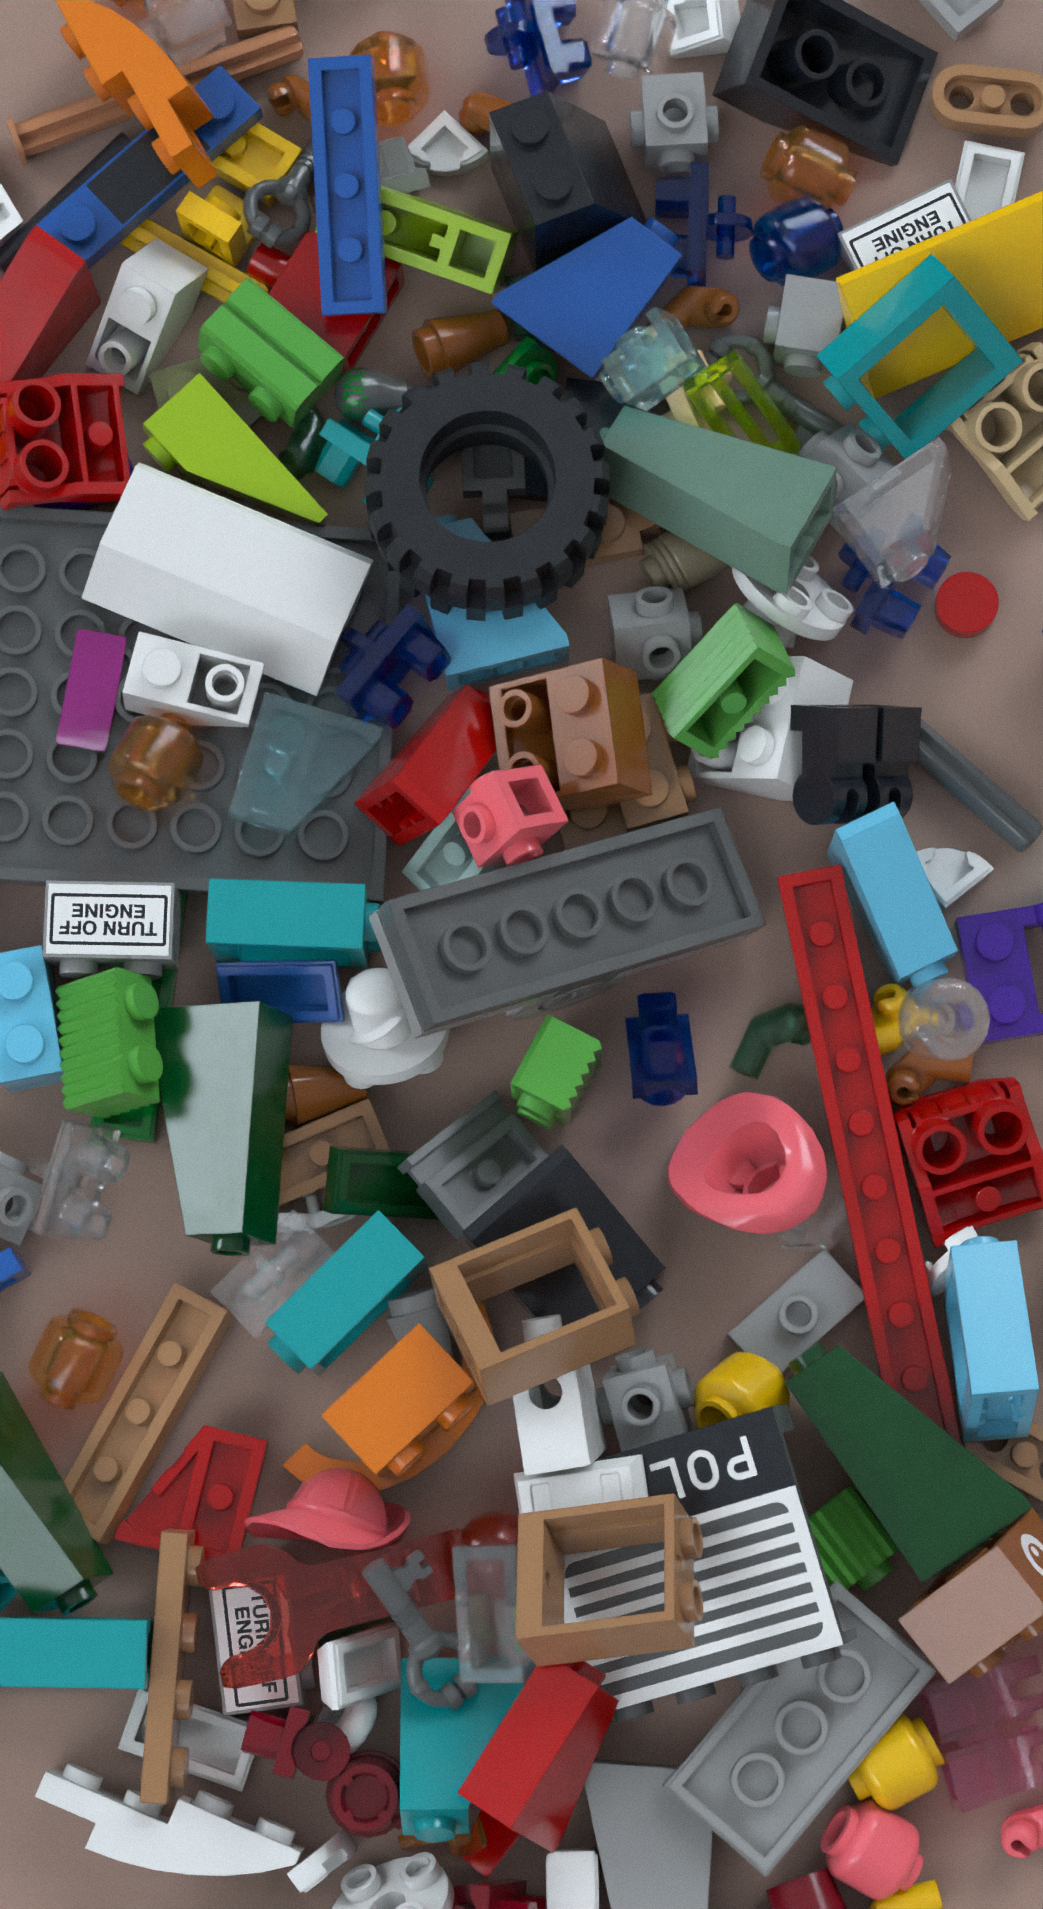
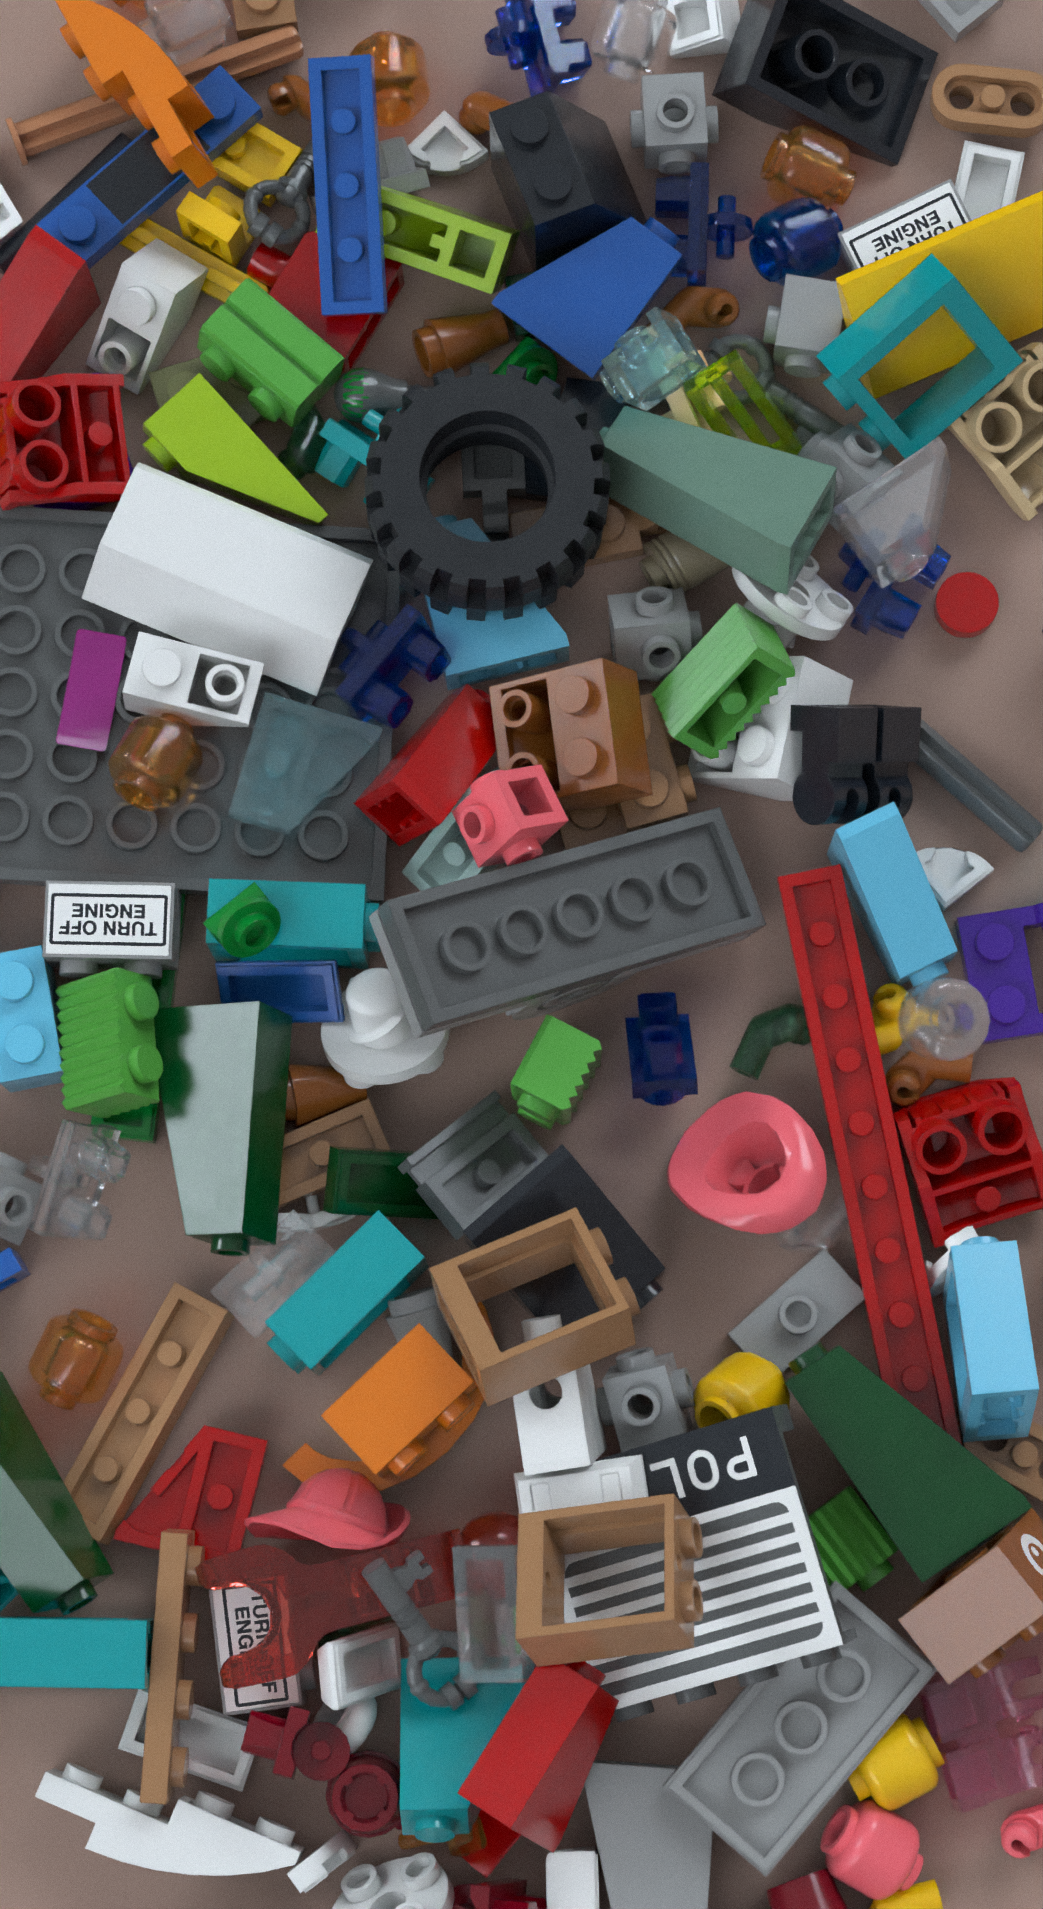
none -> green plate [203,882,281,958]

